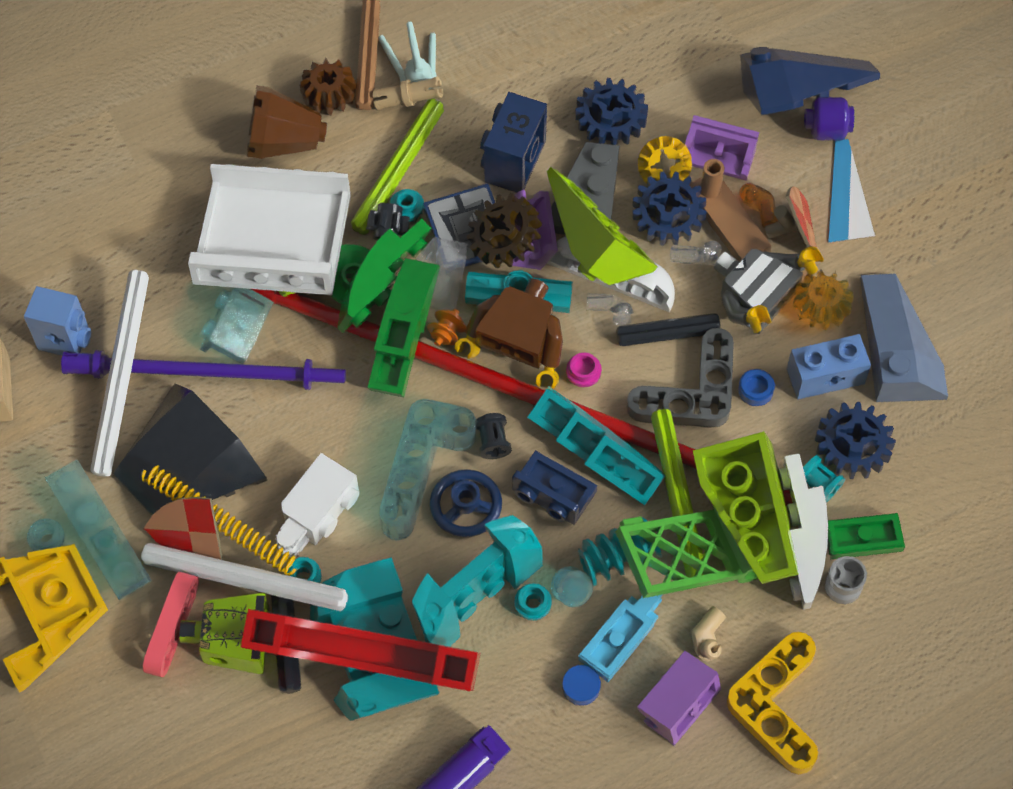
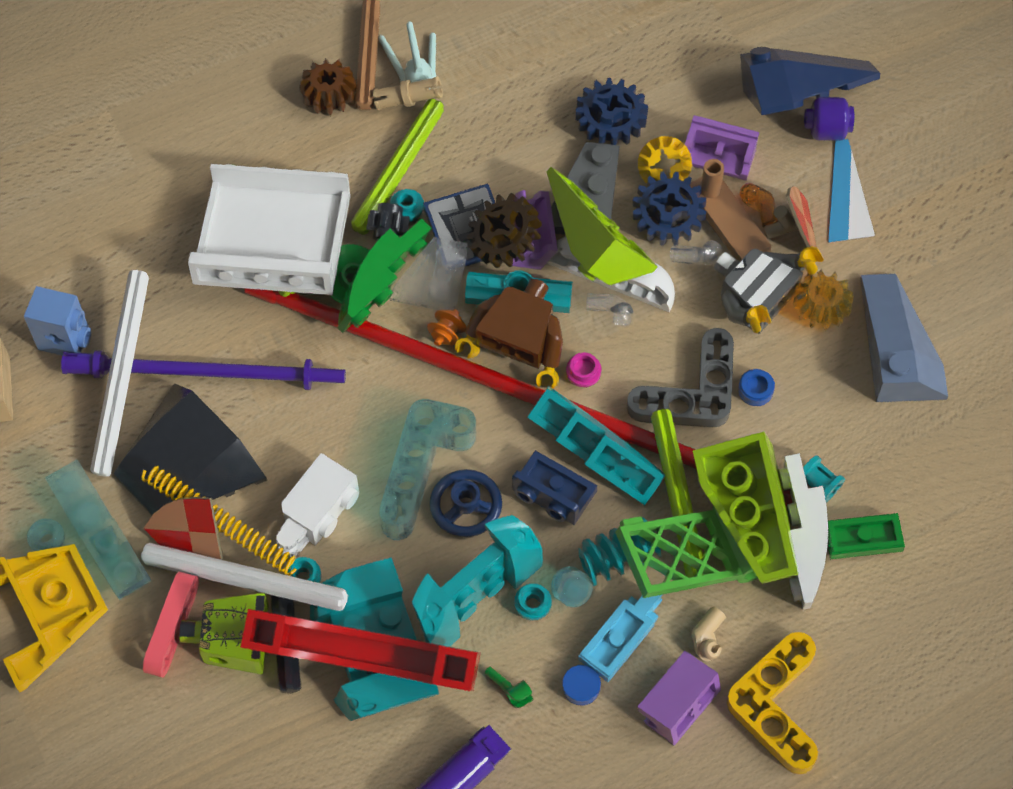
clear light blue bracket [200,287,274,364] -> none
reddish brown cone [247,85,327,159] -> none
green slope [367,258,440,398] -> none
black bush [474,413,512,460] -> none
dark blue brick [480,91,547,193] -> none
black axle [616,313,721,346] -> none
medium blue brick [787,334,871,400] -> none
dark blue gear [815,402,896,479] -> none
light grey wheel [825,556,867,604] -> none
none -> green hand [485,666,533,708]

